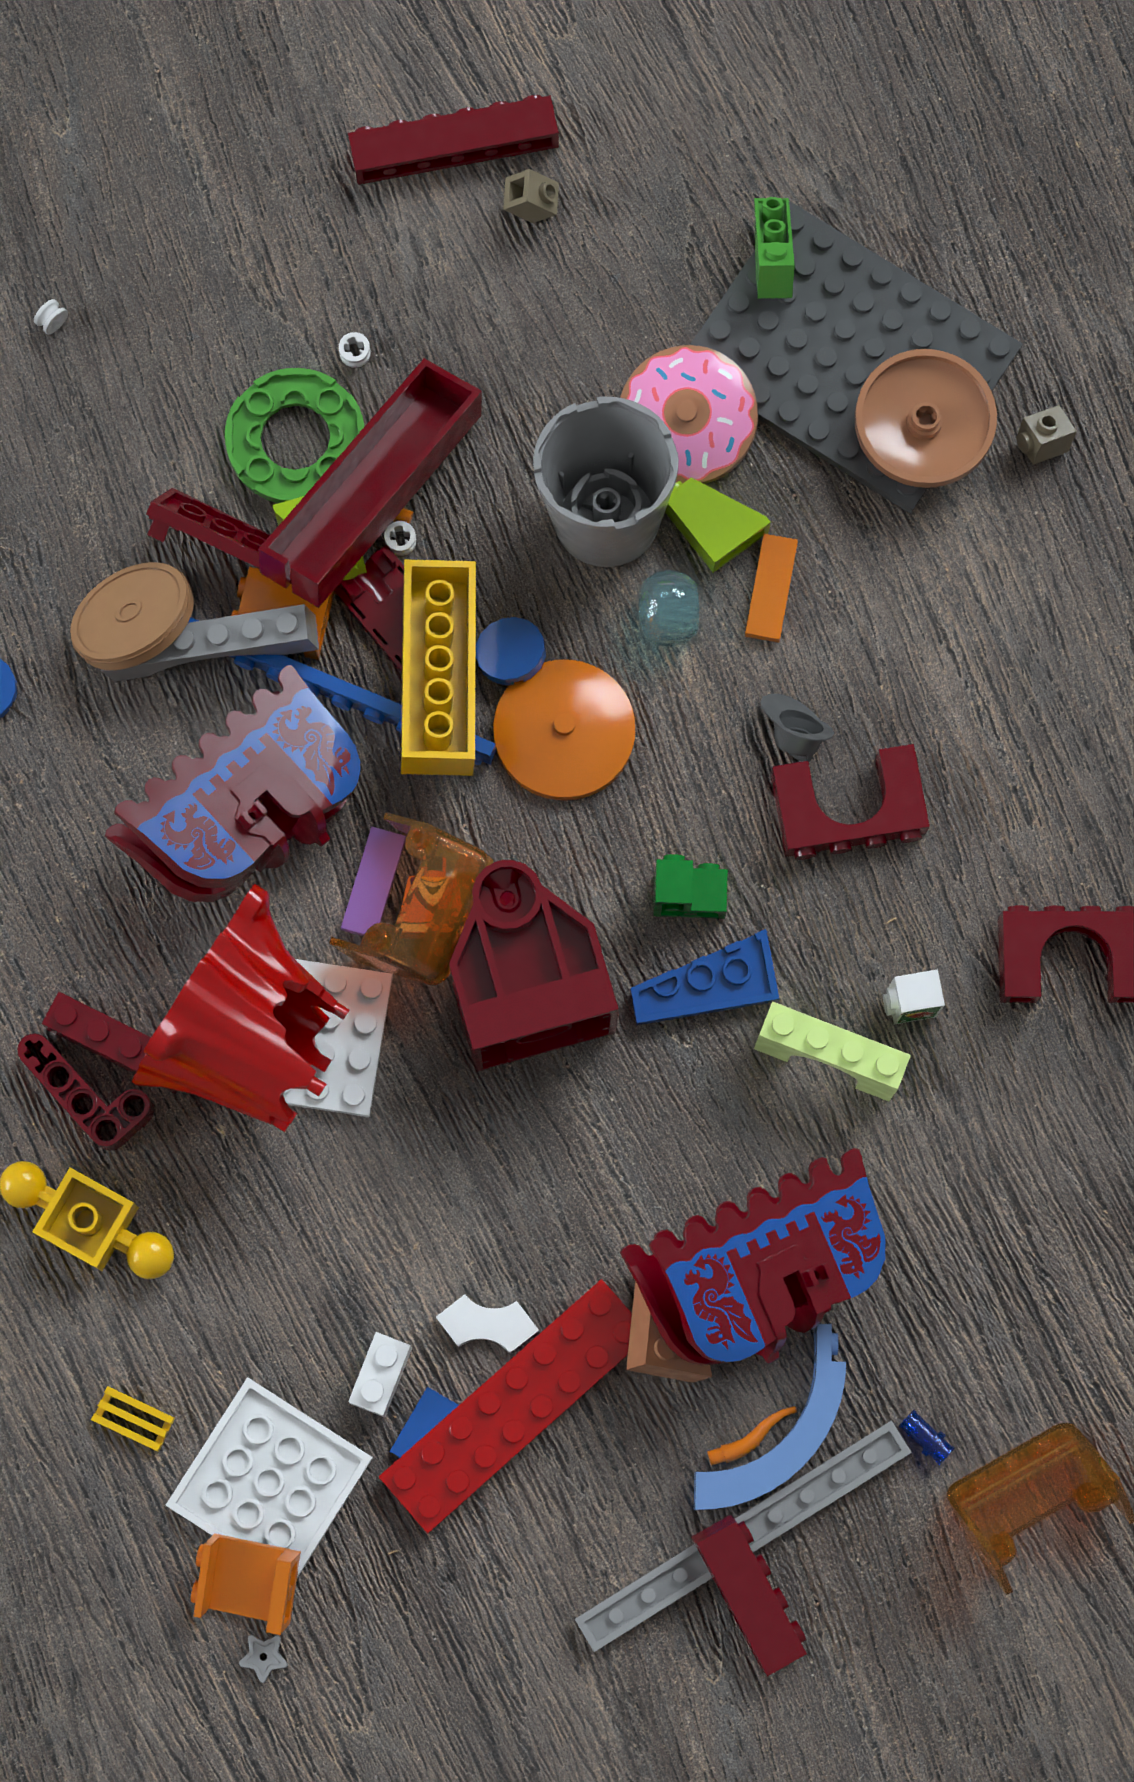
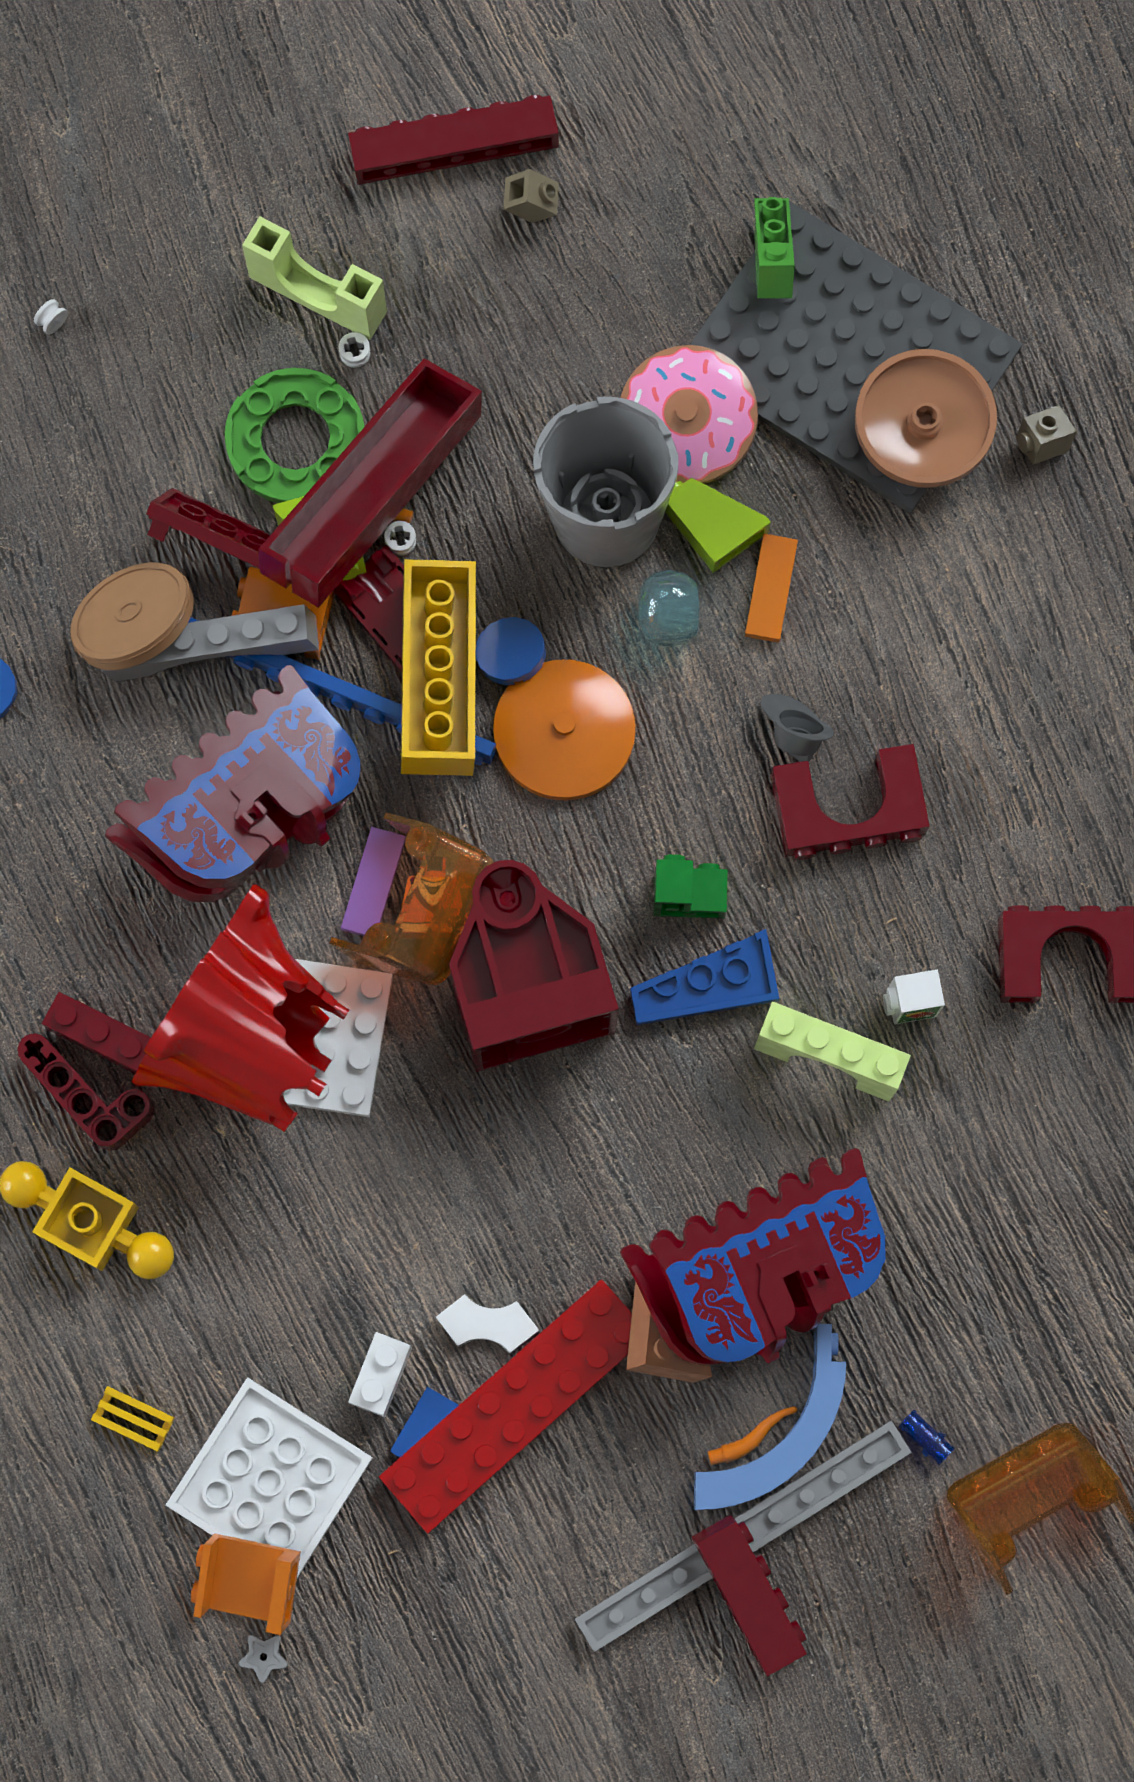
none -> yellowish green arch [242,216,387,340]

